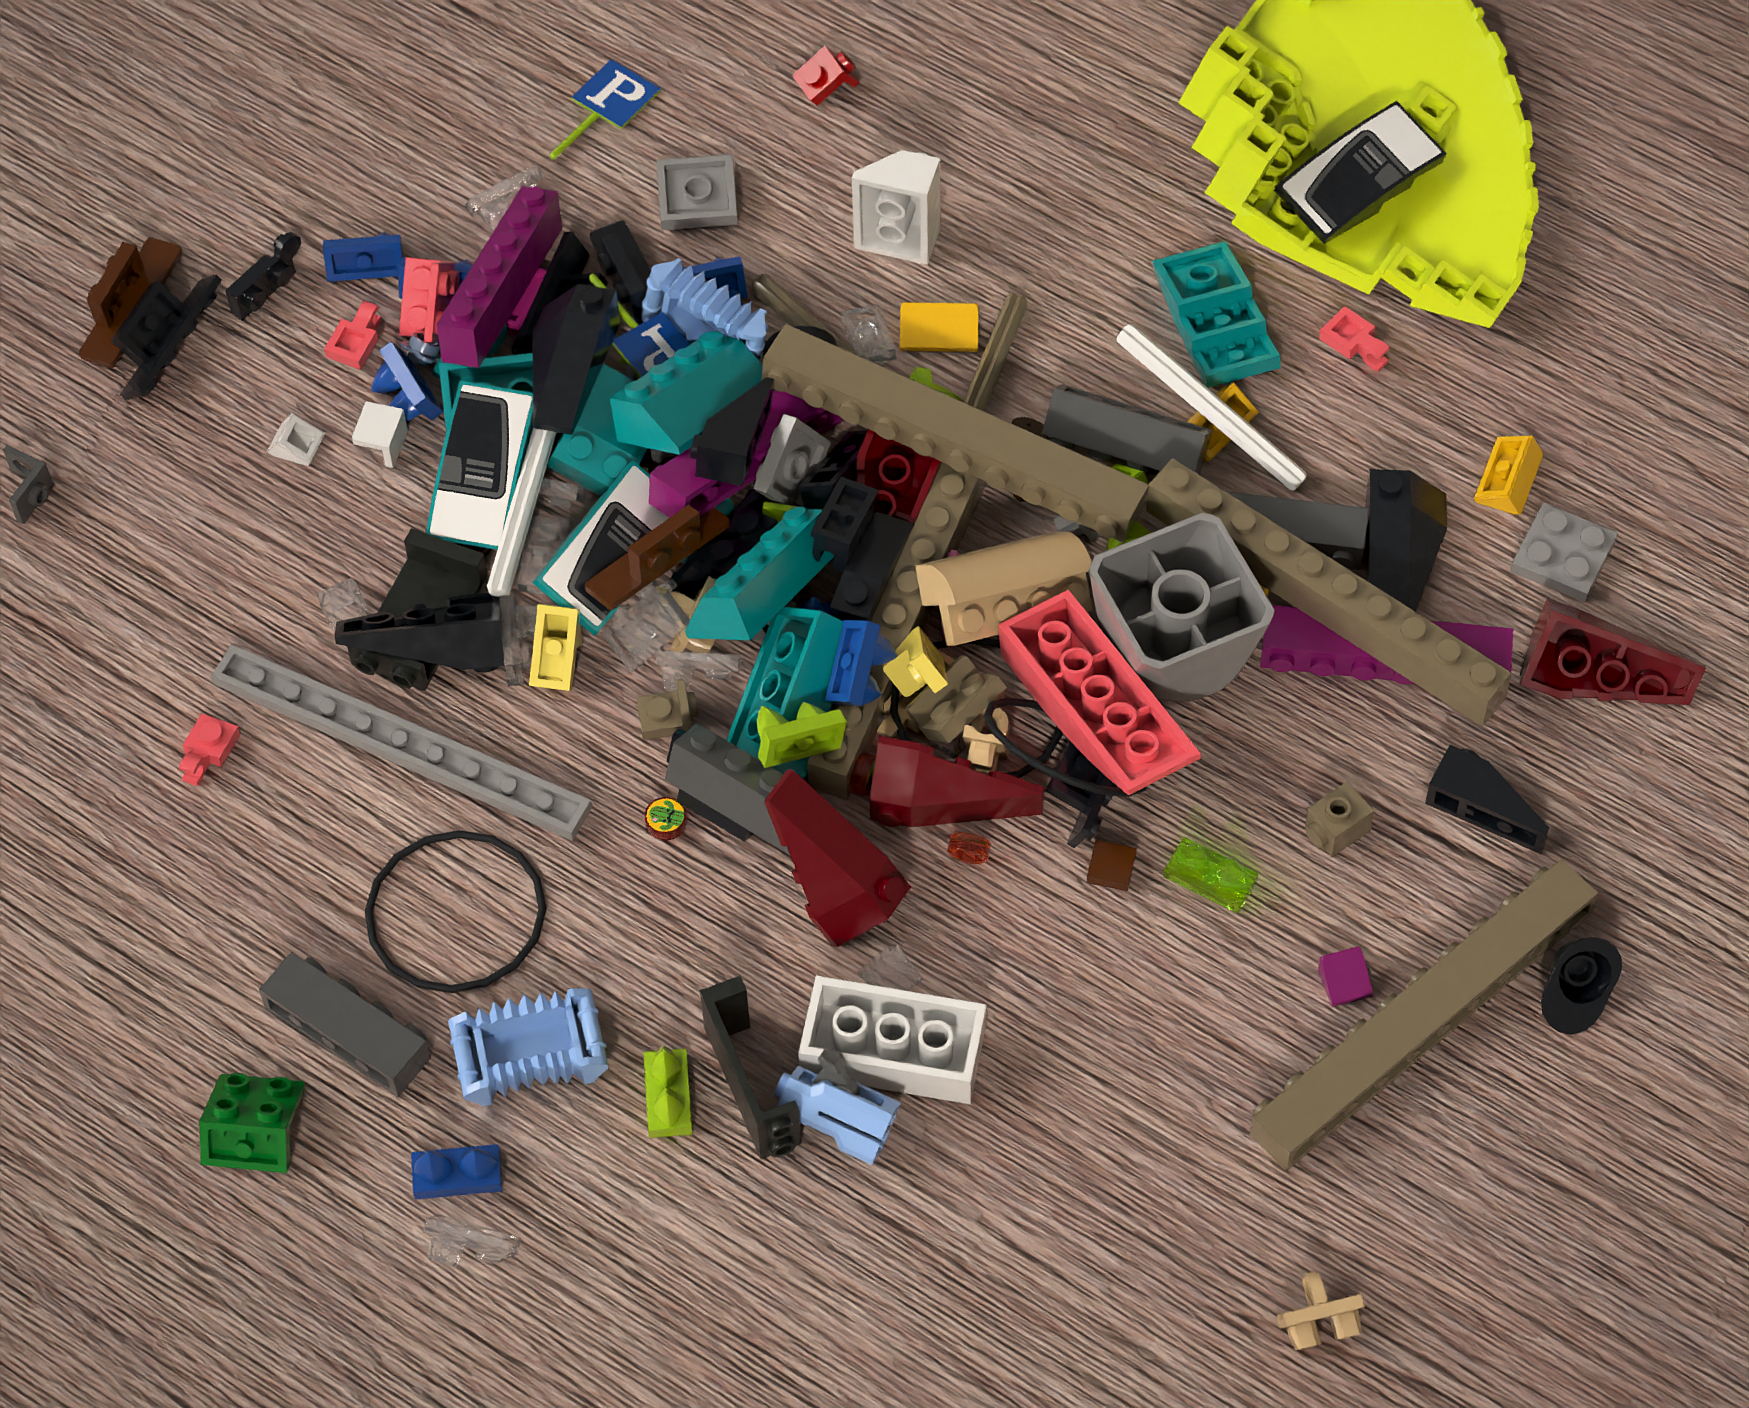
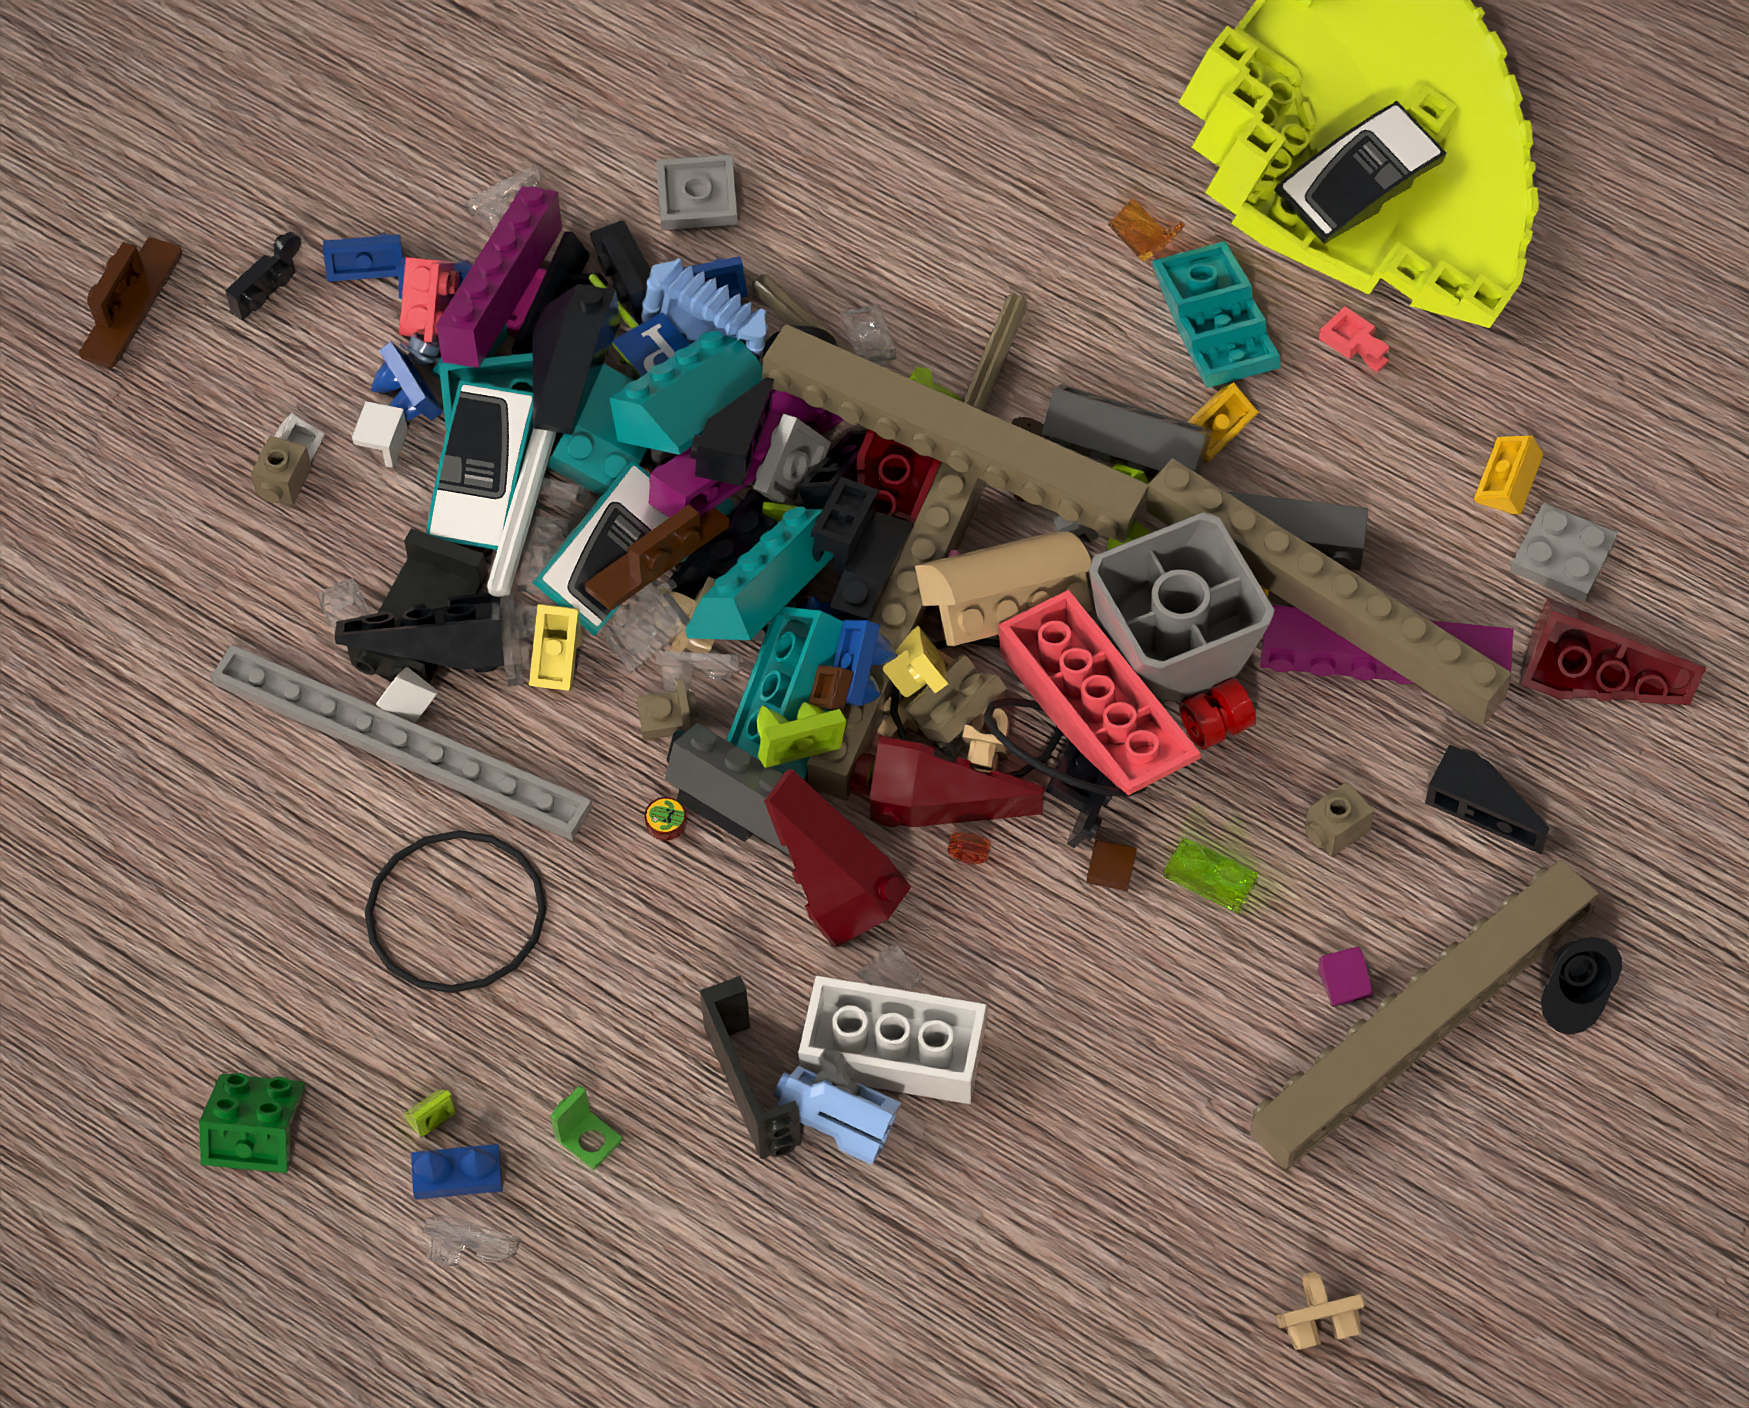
dark grey bracket [3,445,53,524] -> none
black bracket [111,274,222,400] -> none
coral plate [179,713,240,786] -> none
dark grey brick [259,952,430,1097] -> none
coral plate [324,301,382,370] -> none
light blue piece [448,988,609,1107] -> none
blue piece [550,60,661,160] -> none
lime tile [643,1046,693,1138] -> none
bracket [792,46,860,106] -> none
white slope [852,150,940,265] -> none
yellow slope [900,302,979,352] -> none
white axle [1117,323,1307,491] -> none
black wedge [1365,469,1447,612] -> none
none -> dark tan brick [251,435,312,505]
none -> white slope [376,666,439,723]
none -> lime slope [404,1090,456,1138]
none -> bright green bracket [551,1085,622,1170]
none -> reddish brown tile [808,665,853,712]
none -> clear orange bracket [1108,198,1185,262]
none -> red wheel [1179,677,1256,750]

